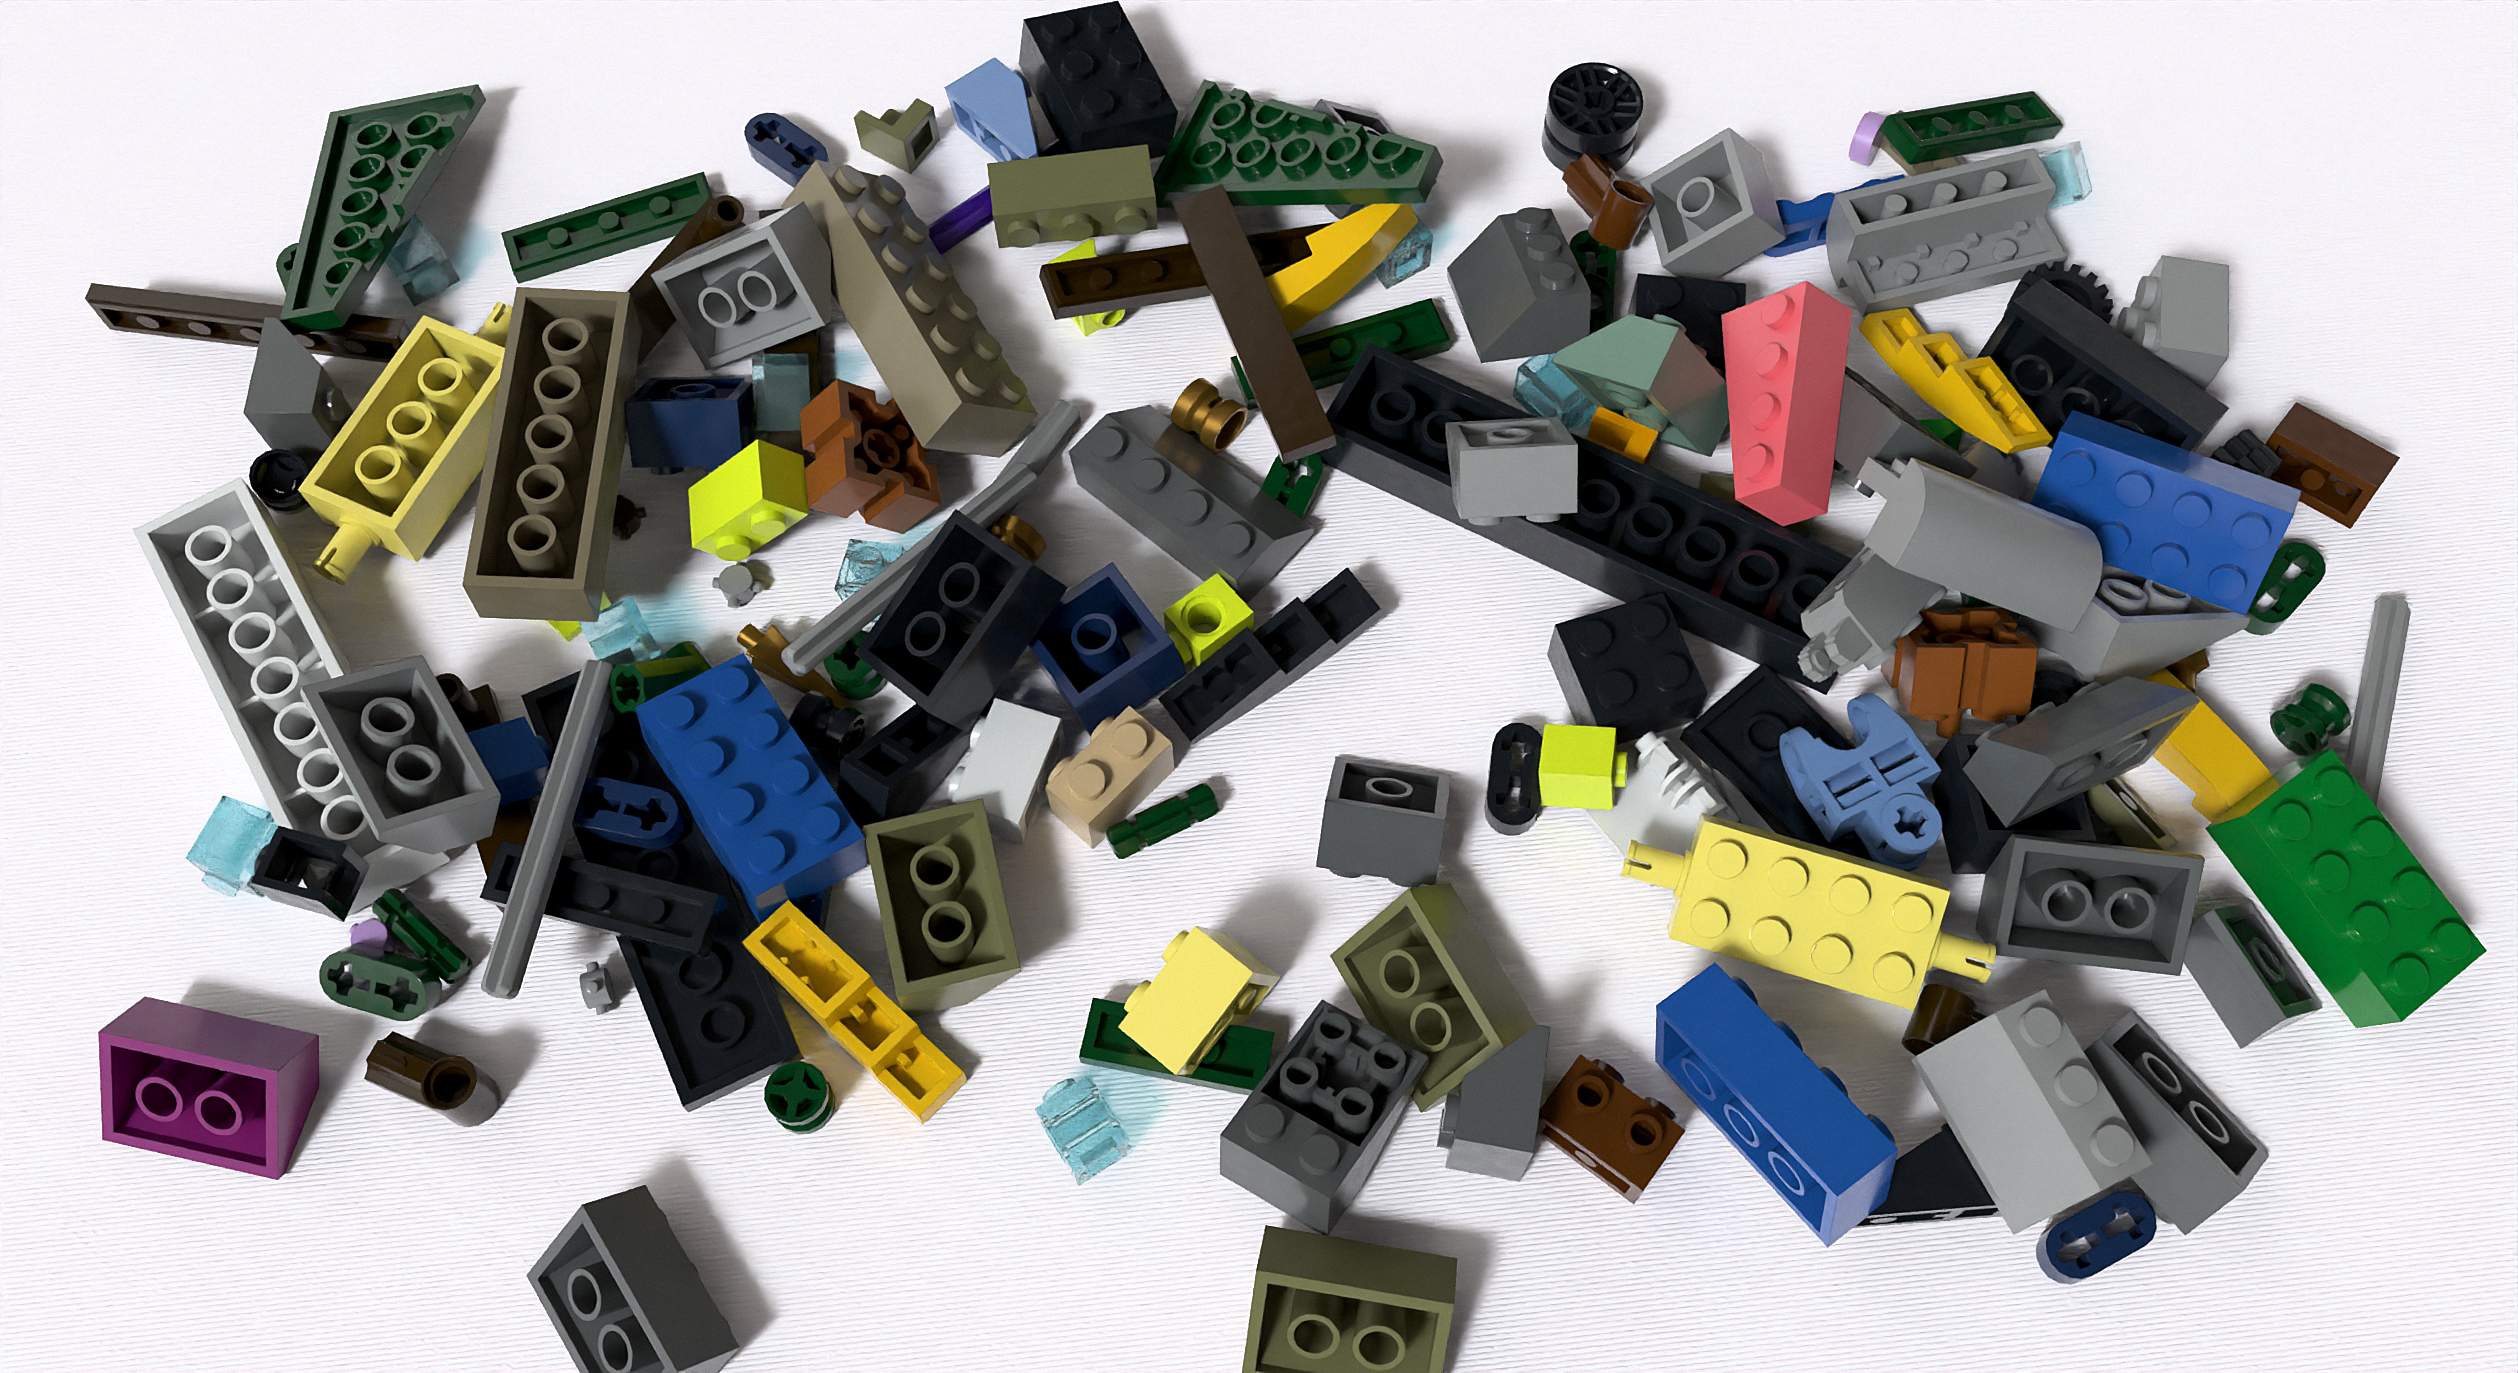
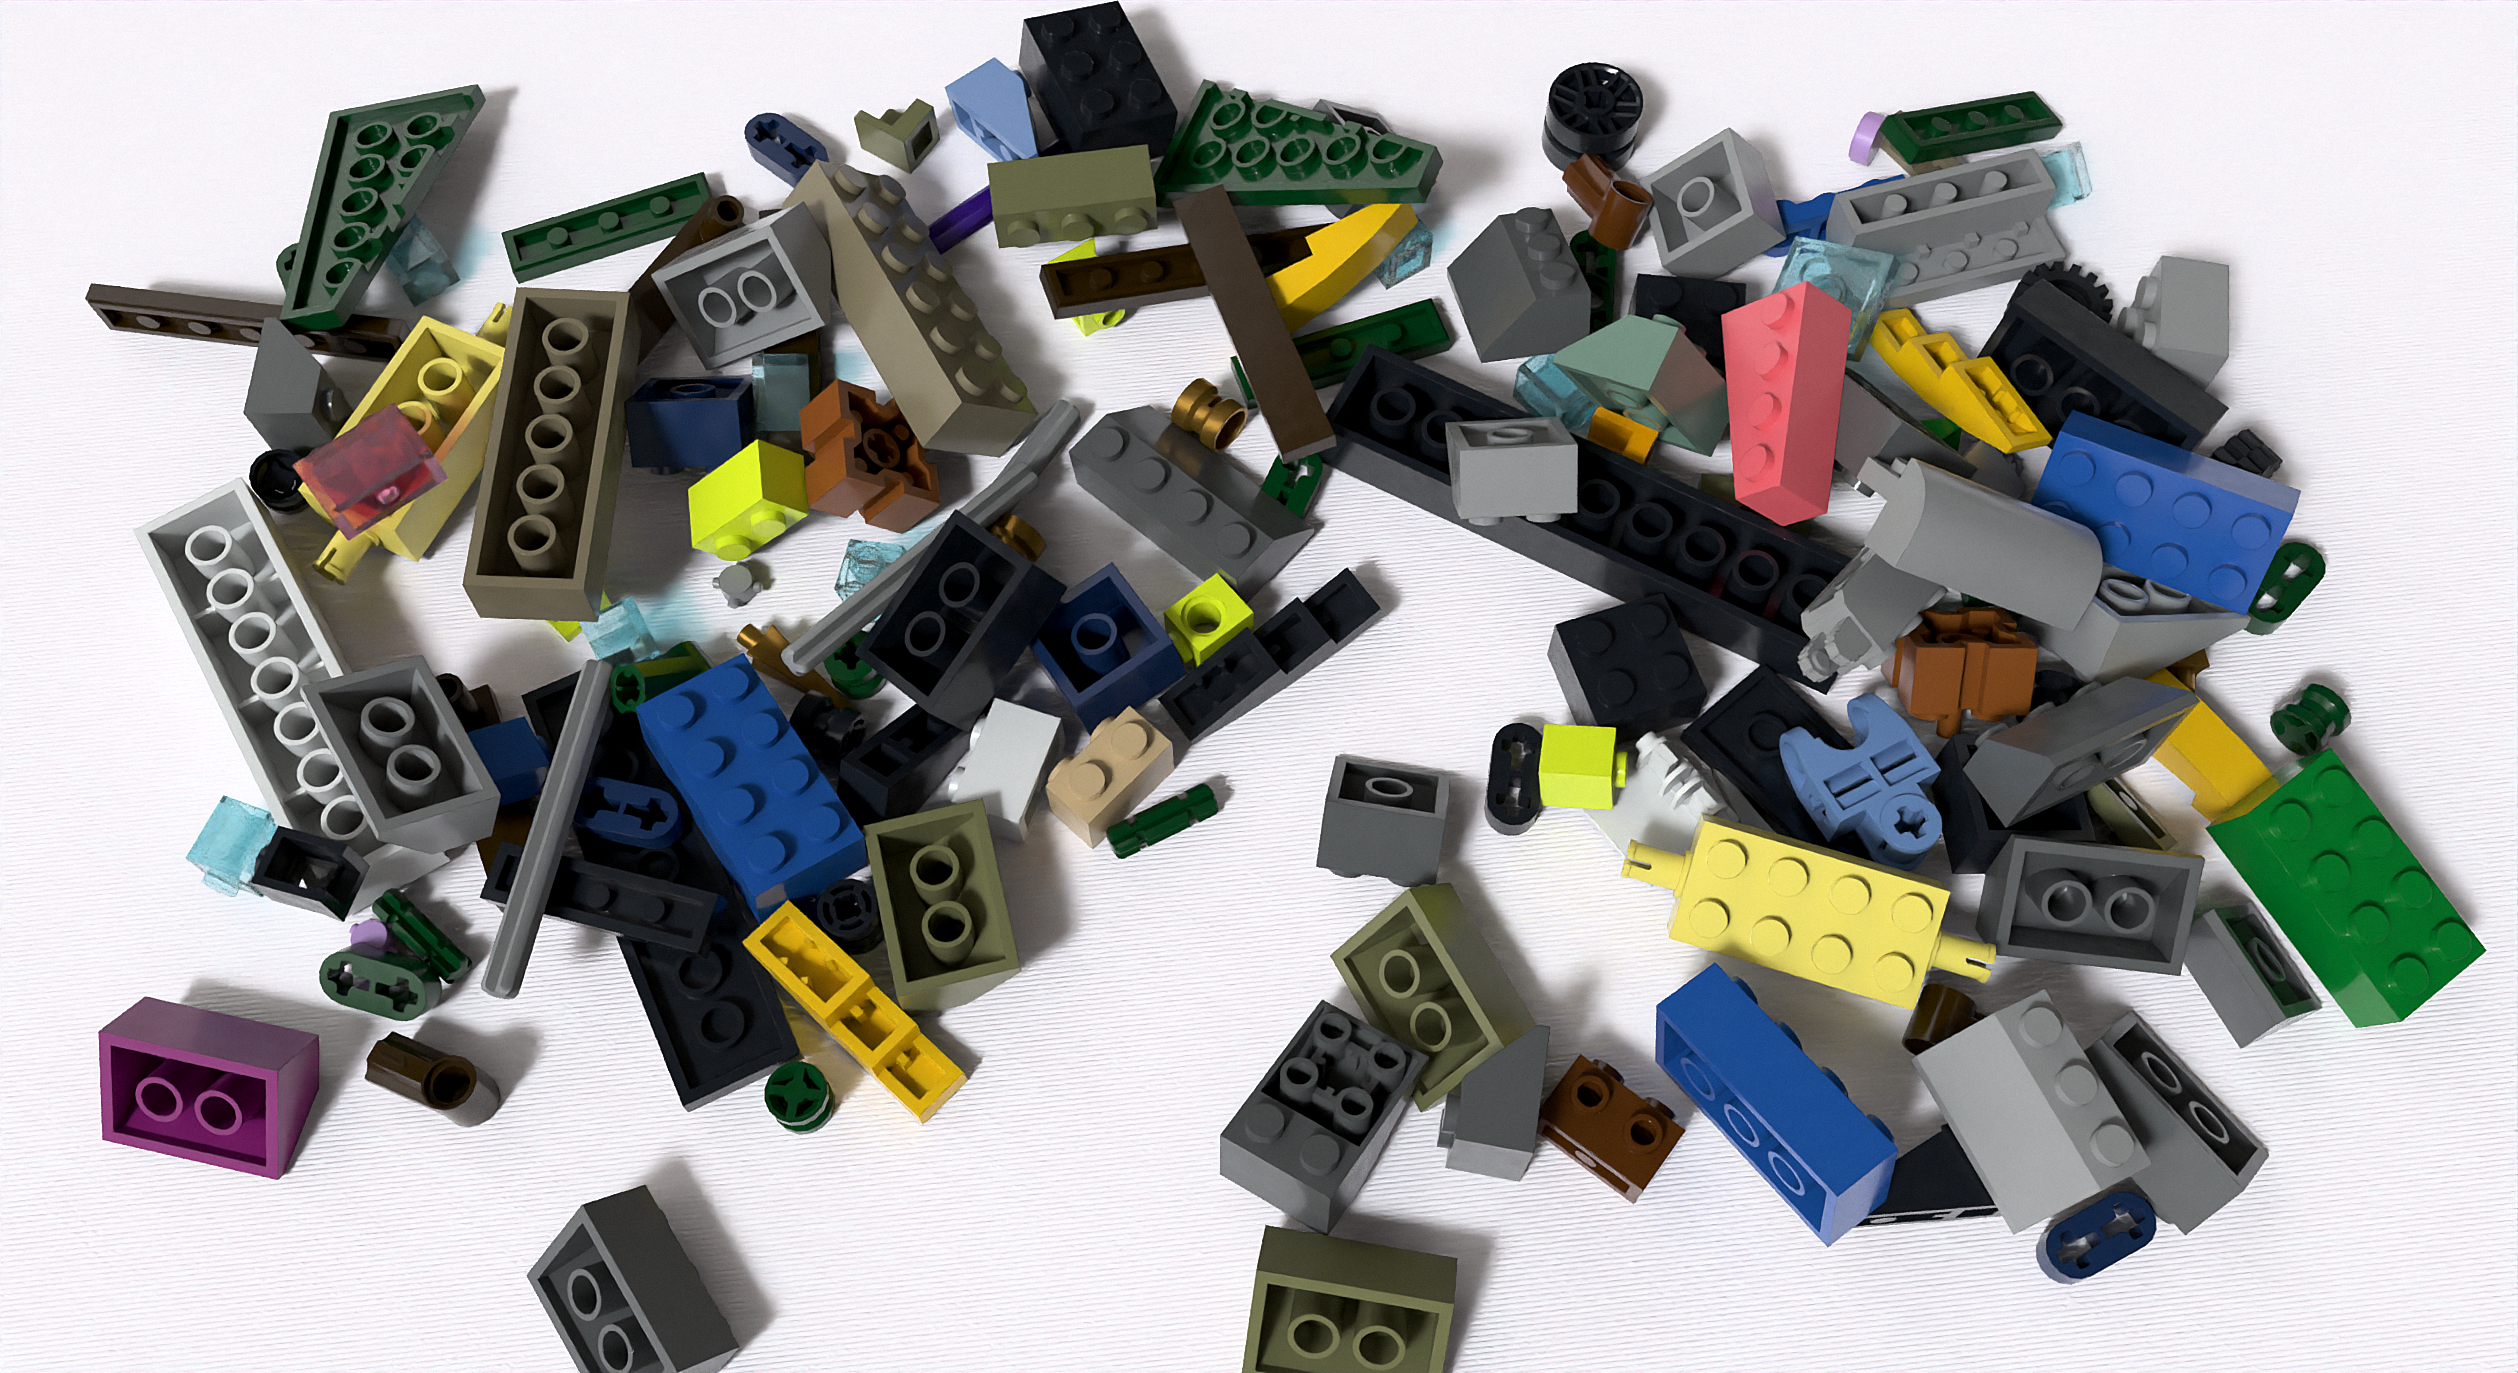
light grey piece [579,961,615,1015] -> none
dark brown piece [612,495,647,540] -> none
clear light blue brick [1034,1075,1132,1186] -> none
dark green plate [1079,997,1274,1096] -> none
light yellow brick [1118,926,1280,1075] -> none
reddish brown brick [2266,402,2400,529] -> none
light grey axle [2345,598,2411,807] -> none
none -> clear pink brick [292,403,448,541]
none -> black wheel [817,878,885,955]
none -> clear light blue plate [1771,236,1901,363]

